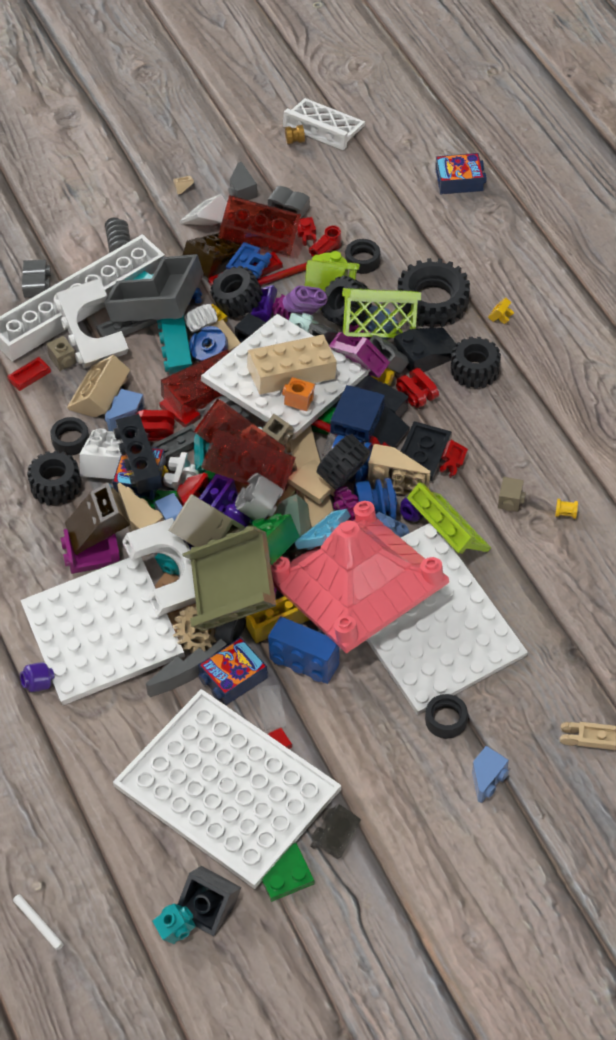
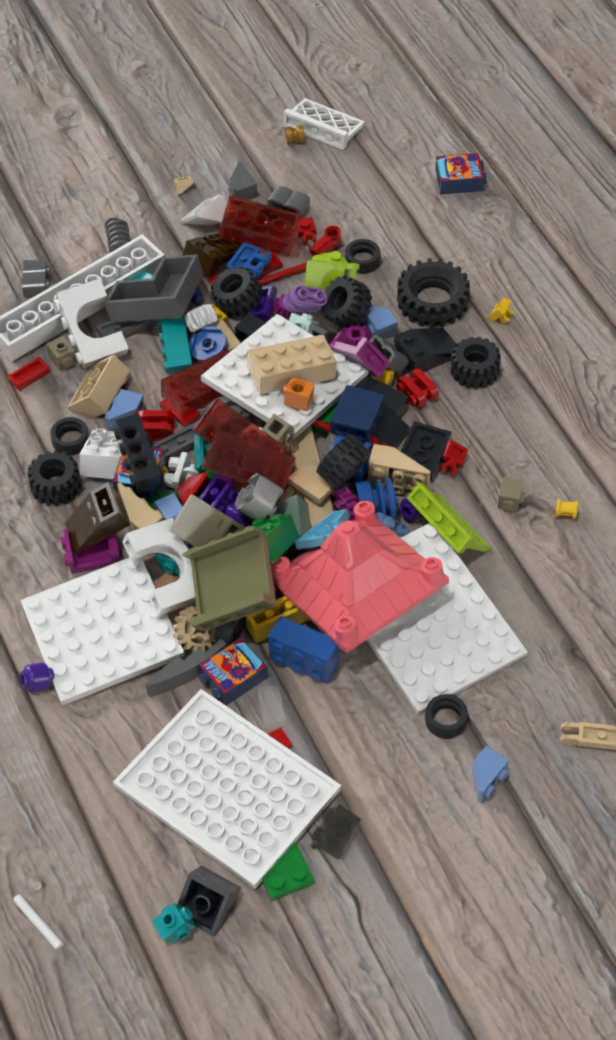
lime fence [342,288,421,338] -> none

